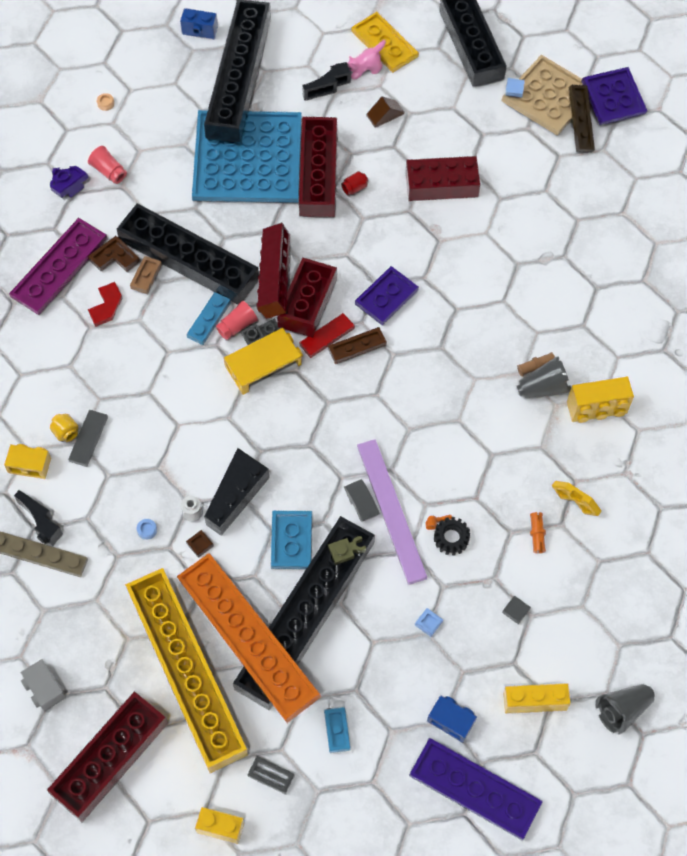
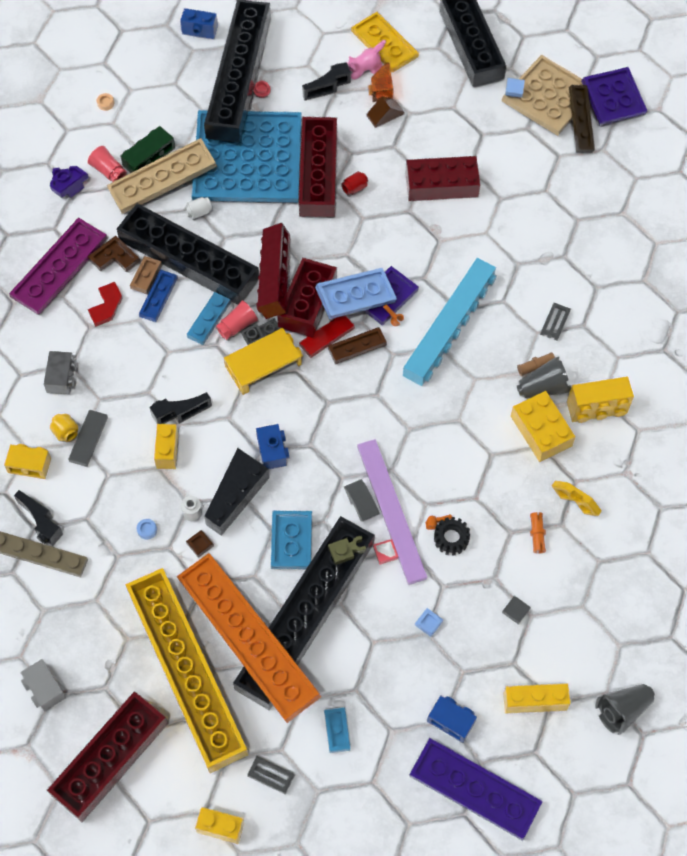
none -> flat silver brick [43,351,77,394]
none -> tan plate [107,138,217,214]
none -> dark green brick [120,126,175,173]
none -> blue tile [139,270,178,322]
none -> black slope [149,392,212,424]
none -> yellow brick [154,424,179,469]
none -> white brick [184,197,212,219]
none -> coral plate [253,81,271,97]
none -> blue brick [256,424,289,469]
none -> light blue plate [315,268,397,319]
none -> clear orange slope [368,62,393,102]
none -> tile [373,539,398,565]
none -> orange hand [383,304,404,327]
none -> medium azure brick [403,258,497,386]
none -> yellow brick [510,391,576,462]
none -> dark grey tile [540,302,571,341]

